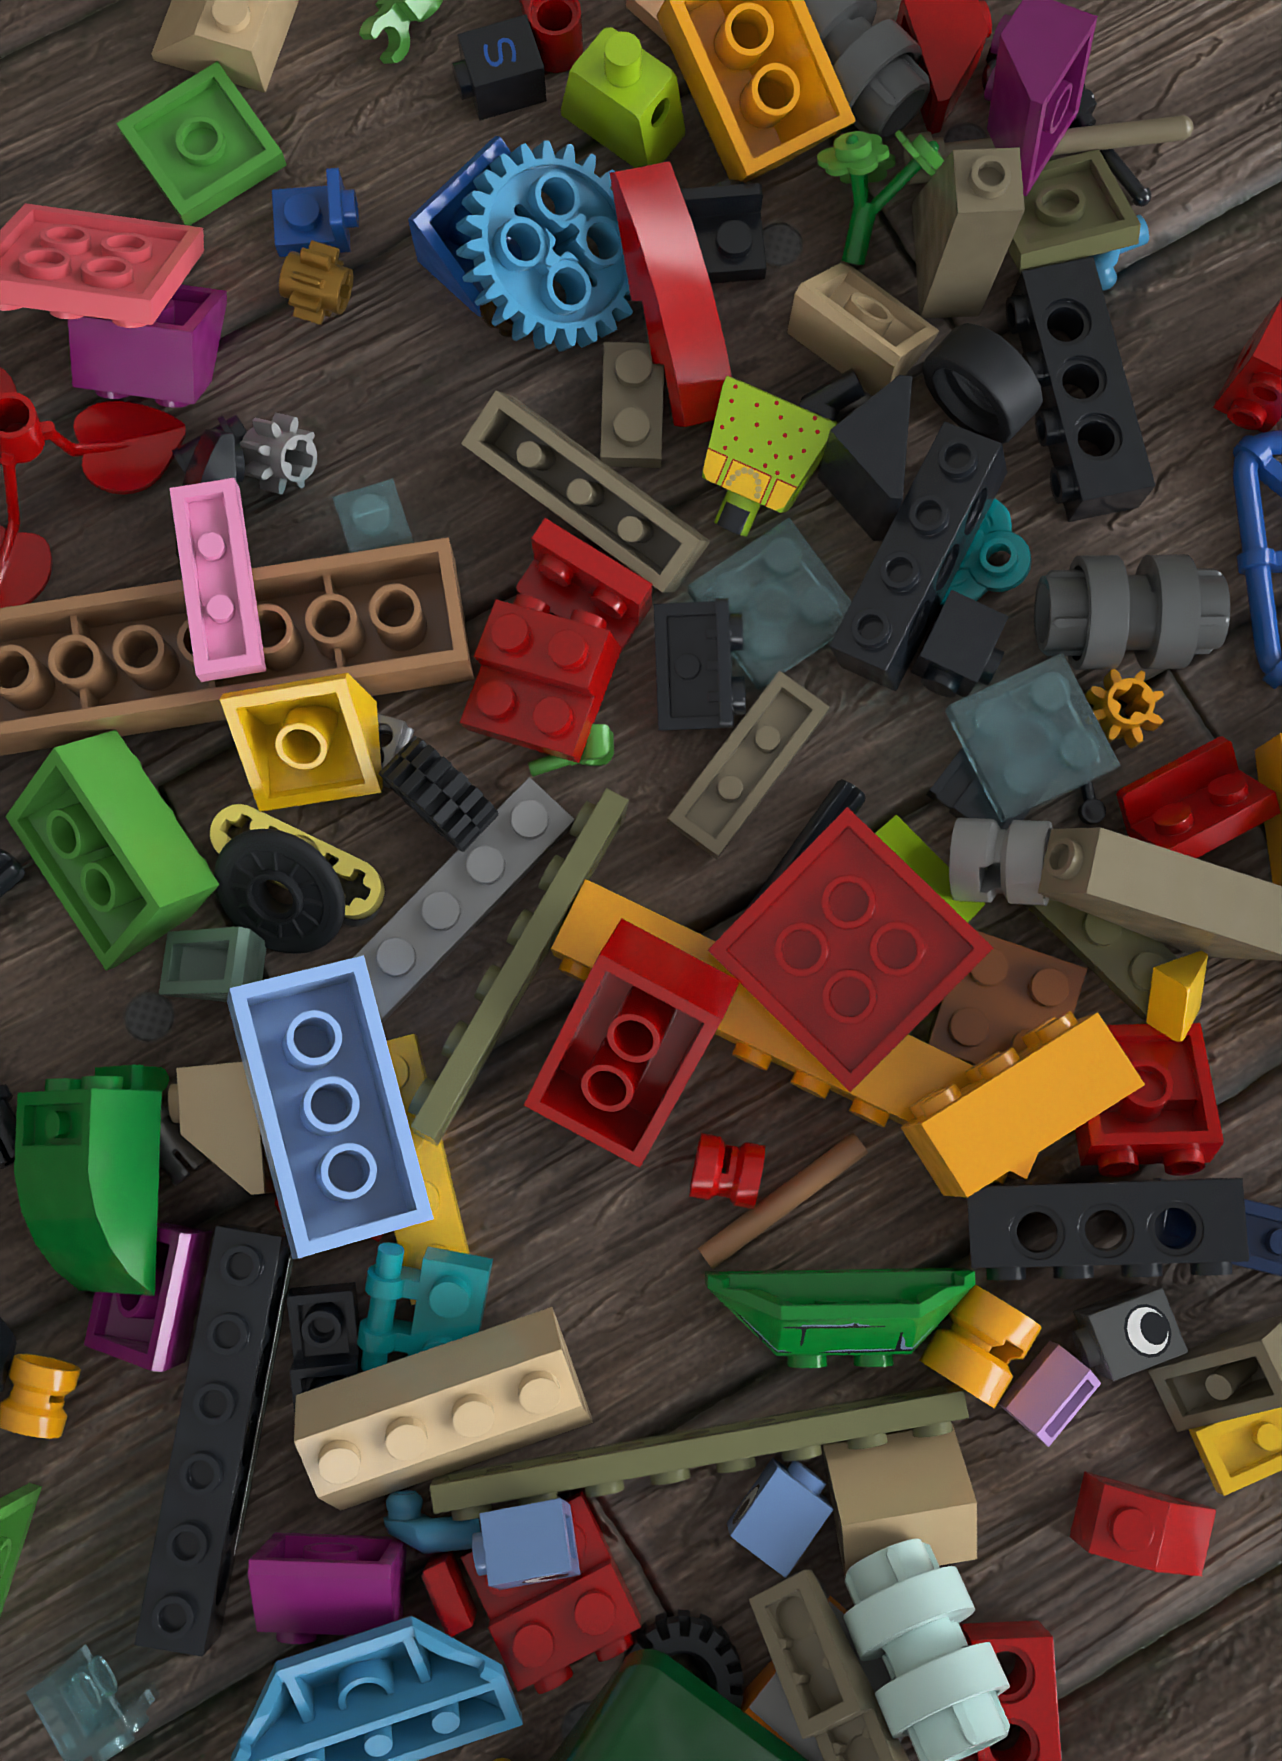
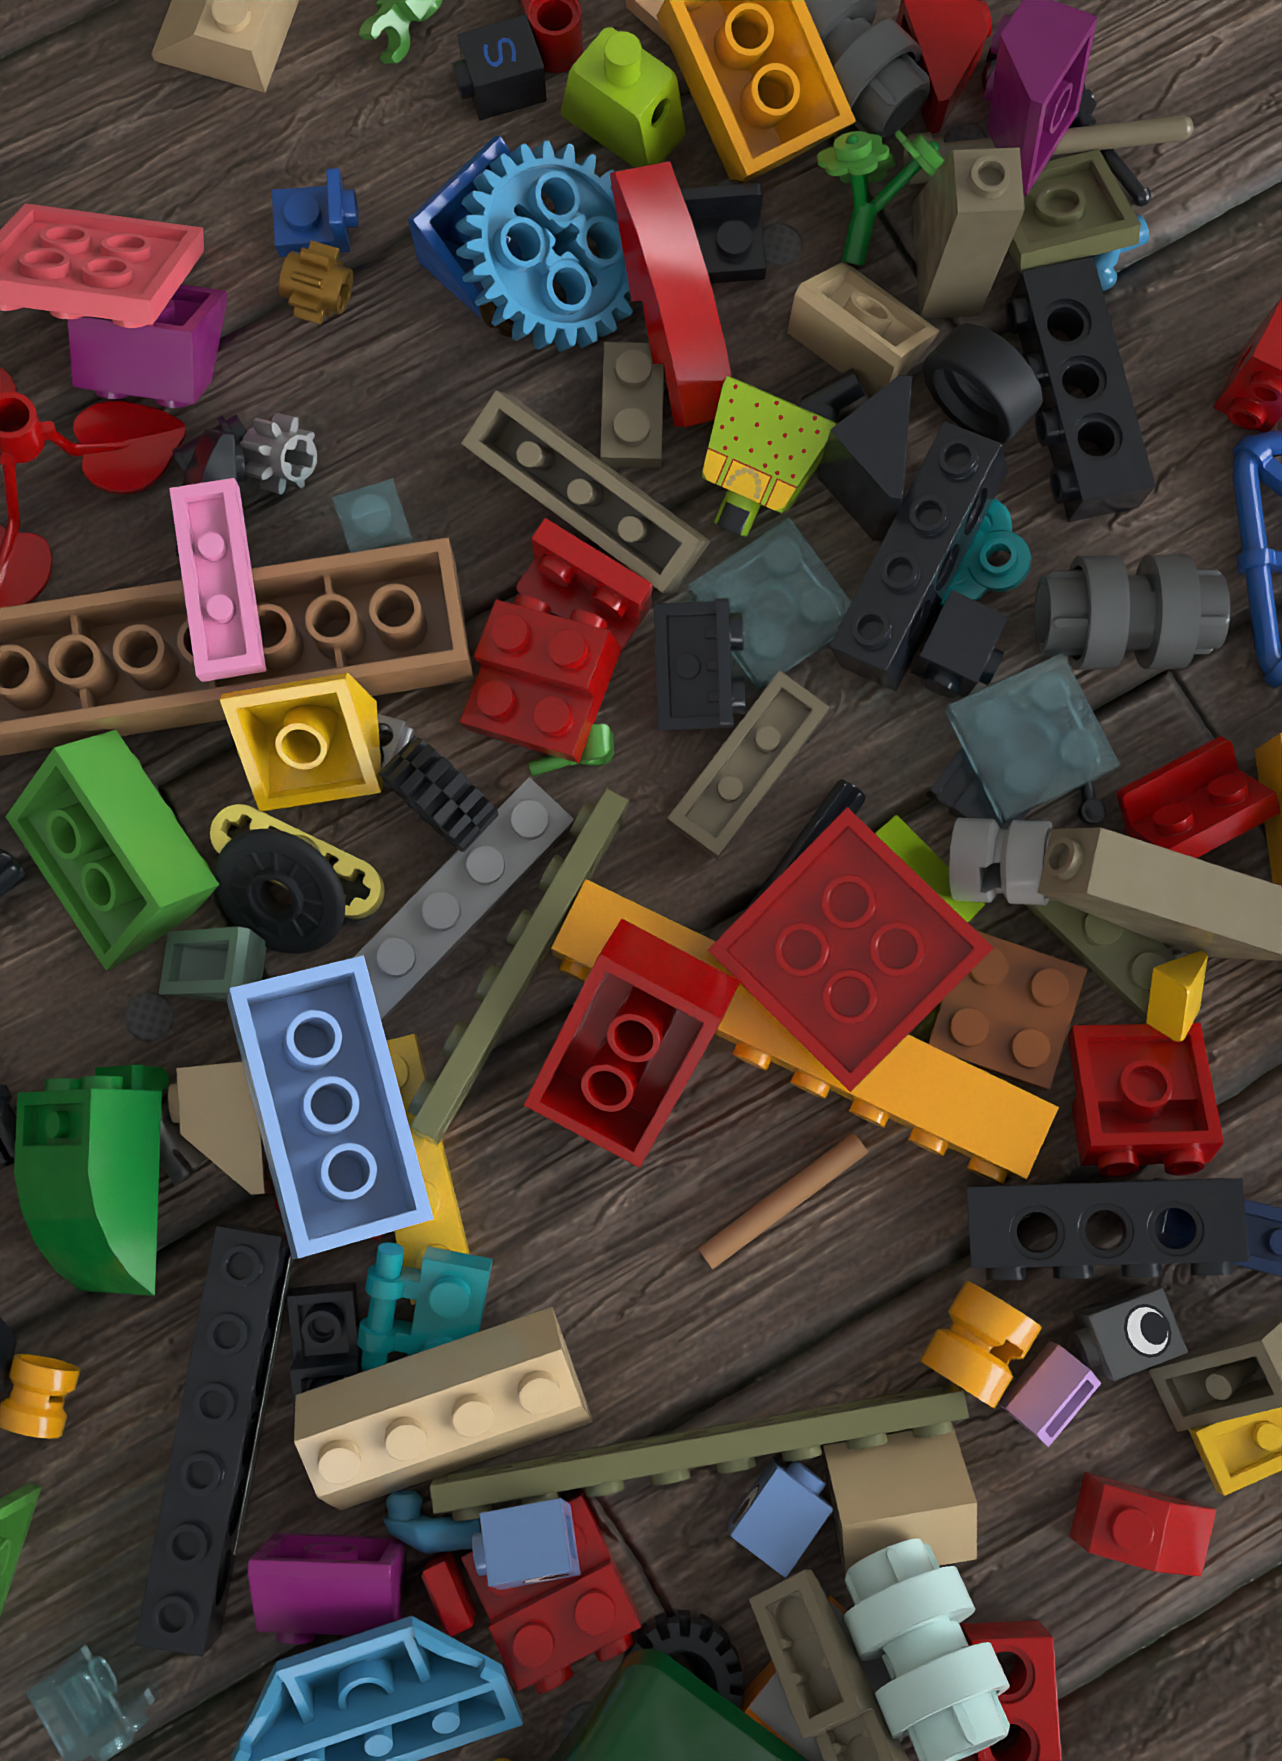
magenta slope [84,1221,213,1372] -> none
bright green plate [116,61,287,226] -> none
red wheel [689,1133,766,1209] -> none
green wedge [705,1267,975,1368] -> none
light orange brick [900,1011,1145,1198] -> none
light orange gear [1082,669,1164,749] -> none

